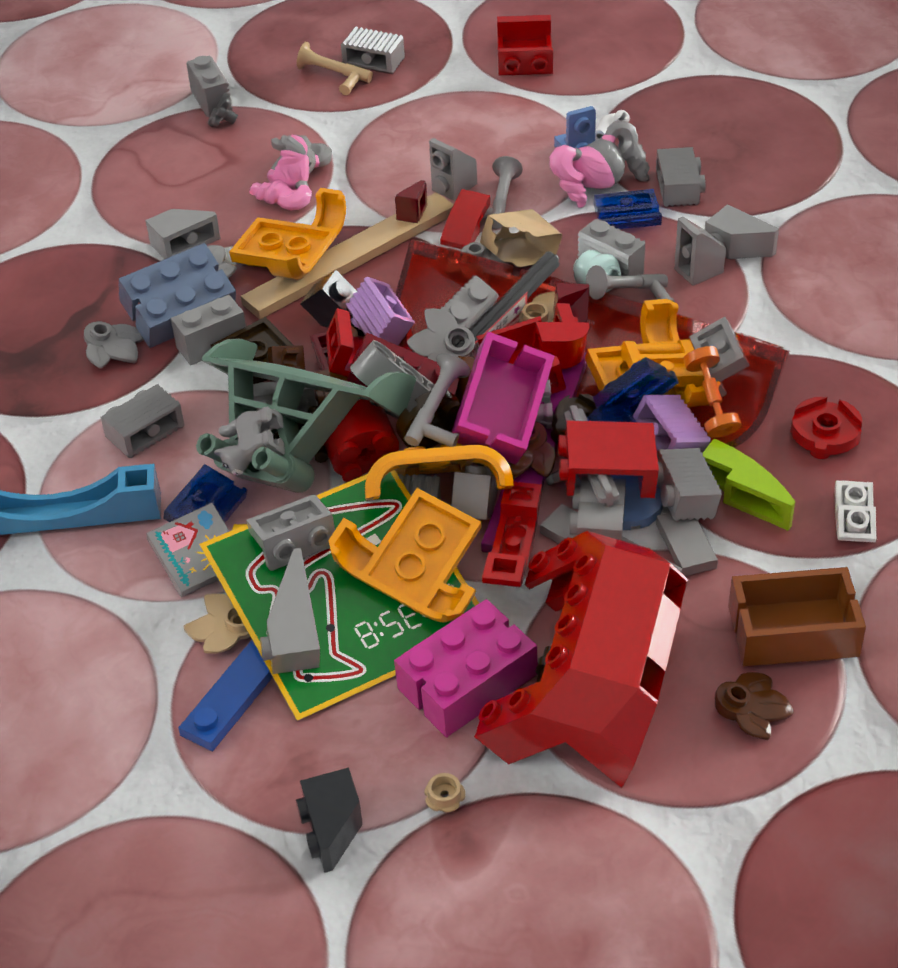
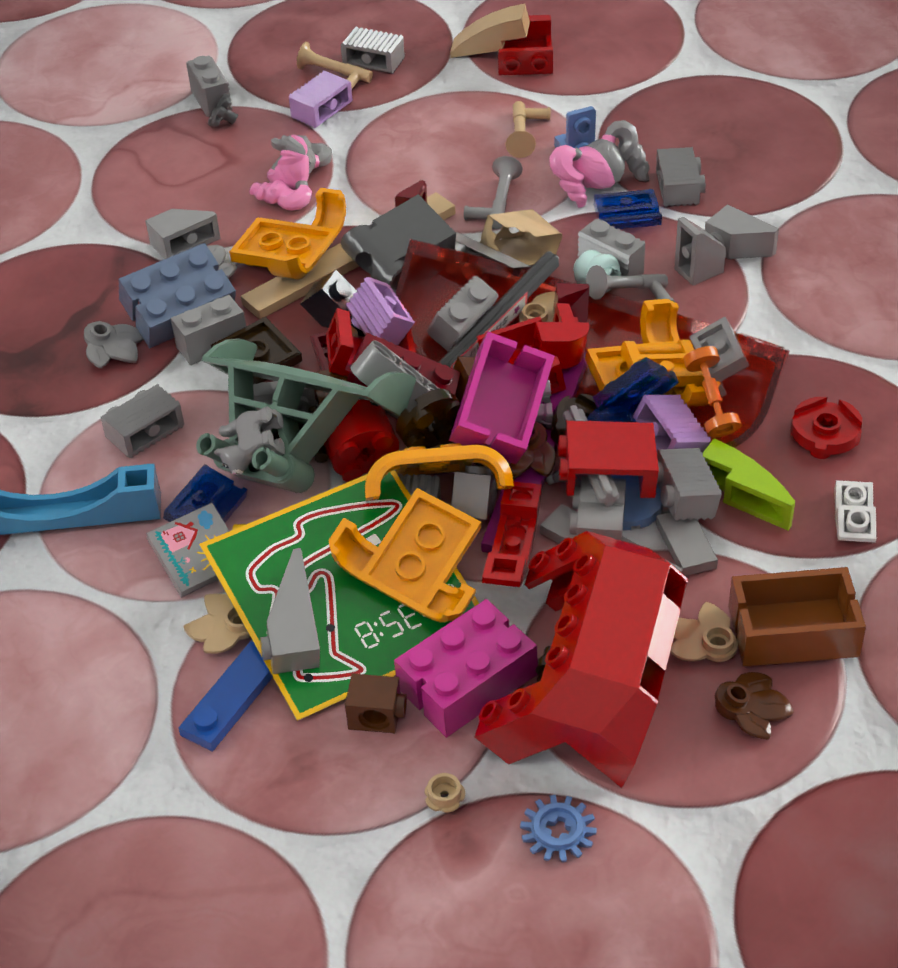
light grey bracket [246,494,335,571] -> none
reddish brown tile [268,345,305,381] -> none
black slope [296,767,363,873] -> none
light grey piece [404,353,470,447] -> none
light grey plate [407,308,475,362] -> none
light grey slope [429,138,477,201] -> none
red slope [440,189,490,249] -> none
white arm [595,110,630,140] -> none
none -> lavender brick [289,70,353,129]
none -> dark grey piece [340,194,456,295]
none -> reddish brown brick [345,673,407,734]
none -> tan slope [450,4,530,58]
none -> light grey sticker [456,232,531,268]
none -> tan piece [505,101,551,158]
none -> medium blue gear [520,795,597,862]
none -> tan plate [670,602,738,662]

